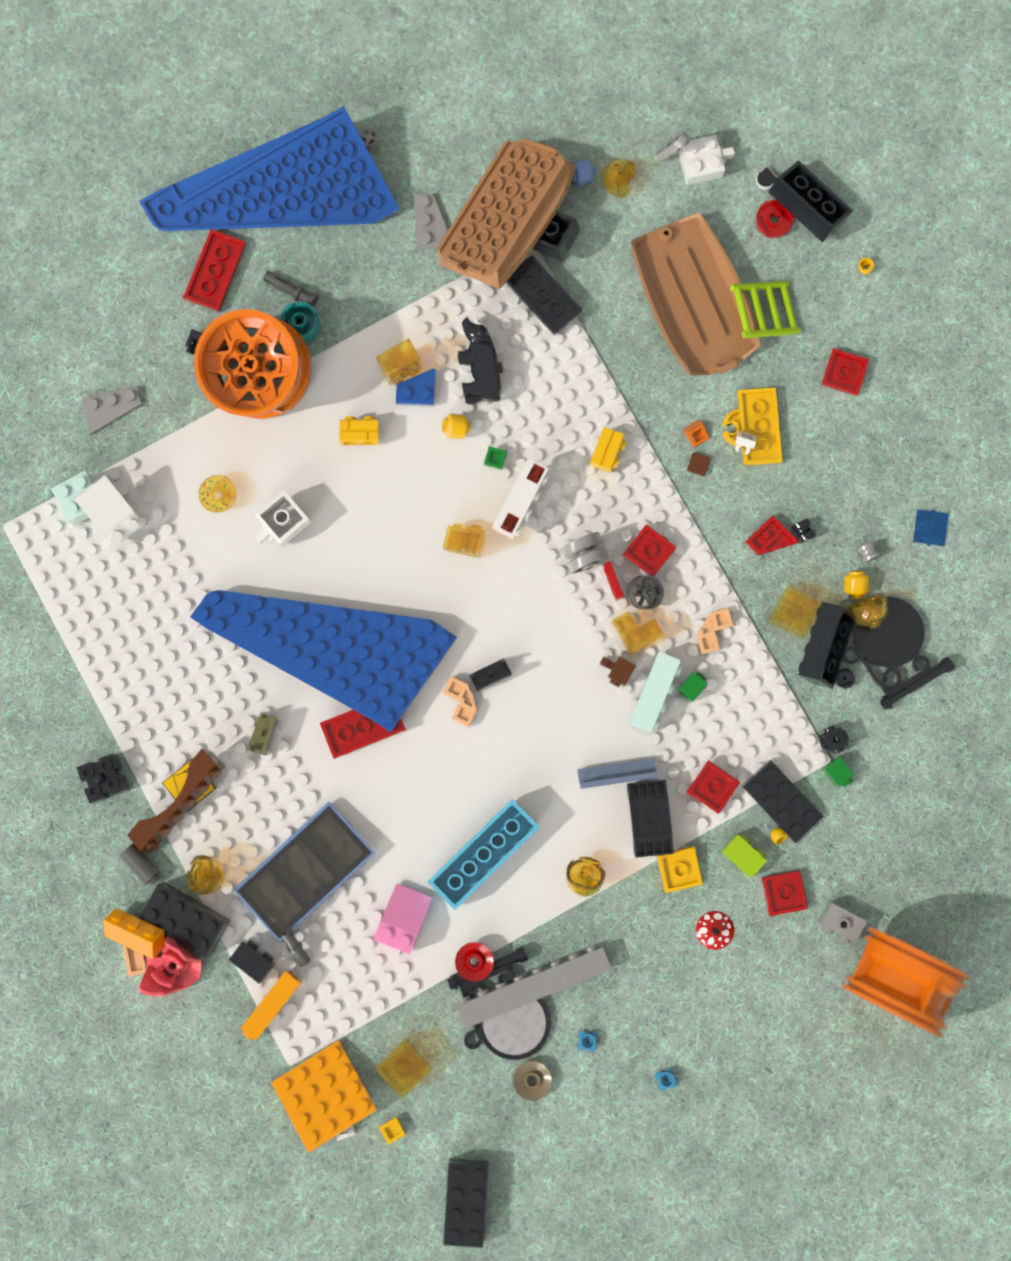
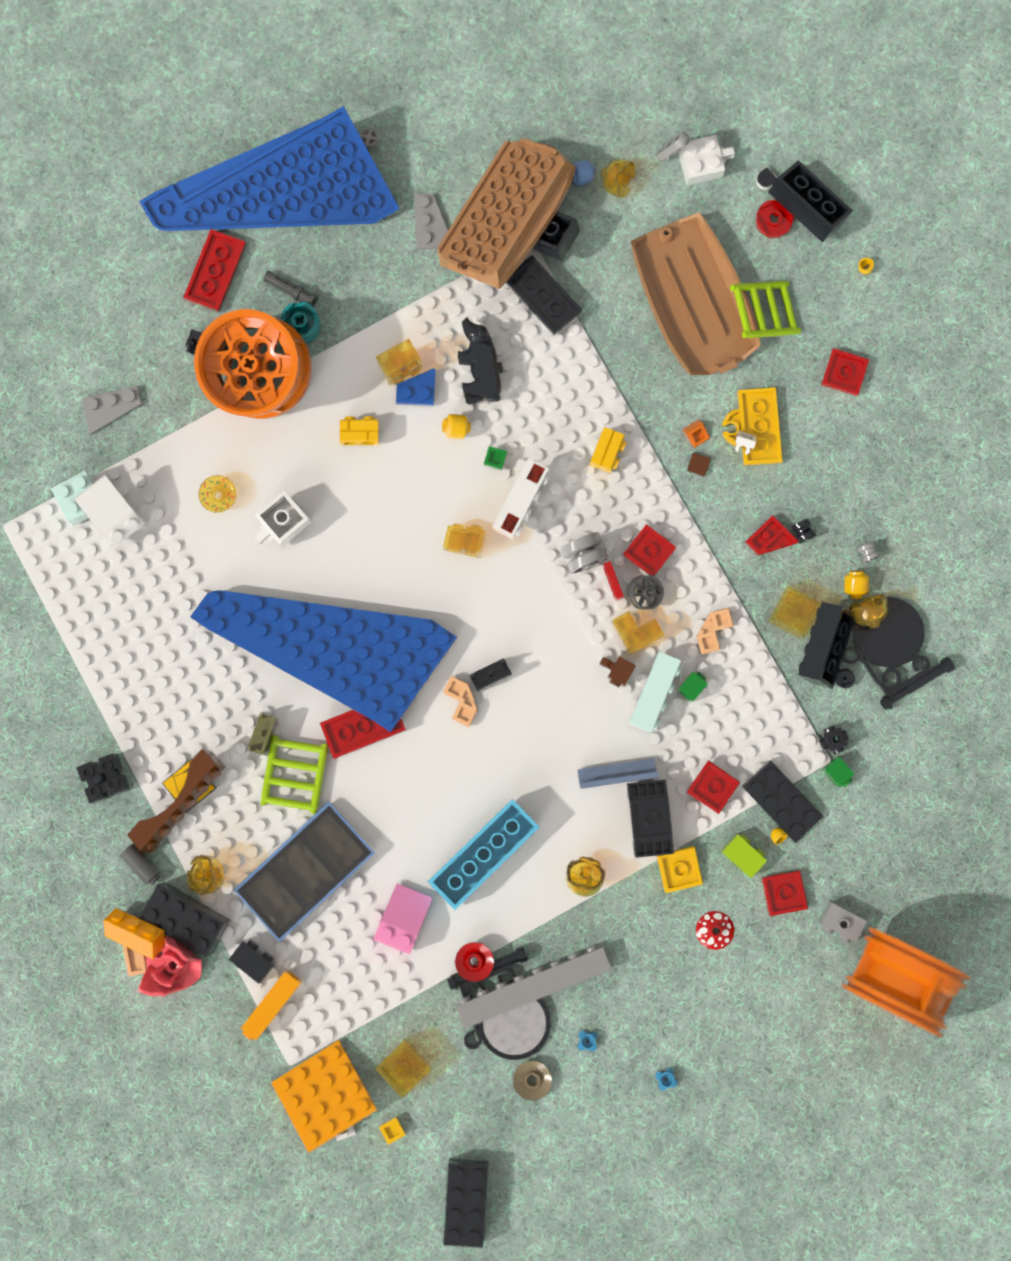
dark grey pin [280,928,311,967] -> none
clear blue piece [913,509,949,546] -> none
none -> lime bar [260,735,328,814]

